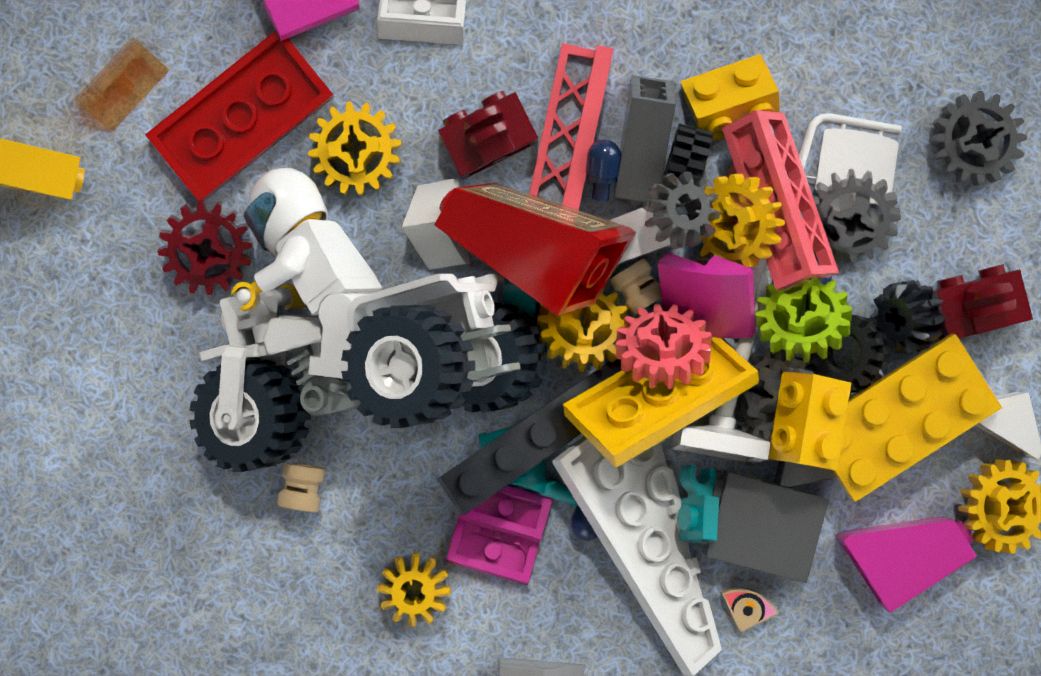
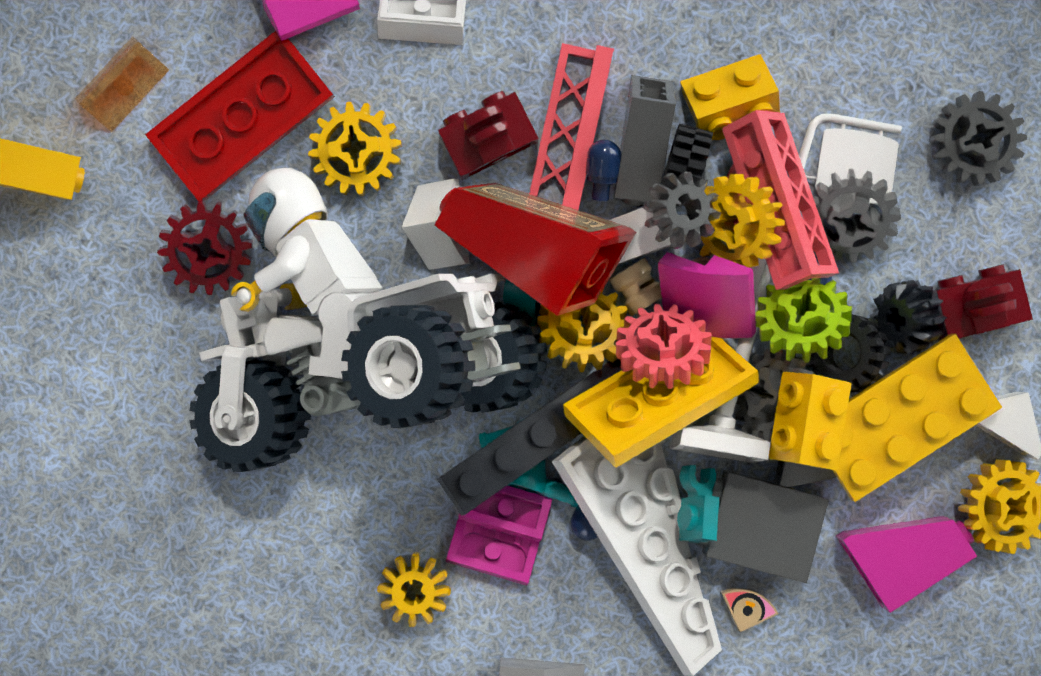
tan wheel [276,462,326,512] -> none

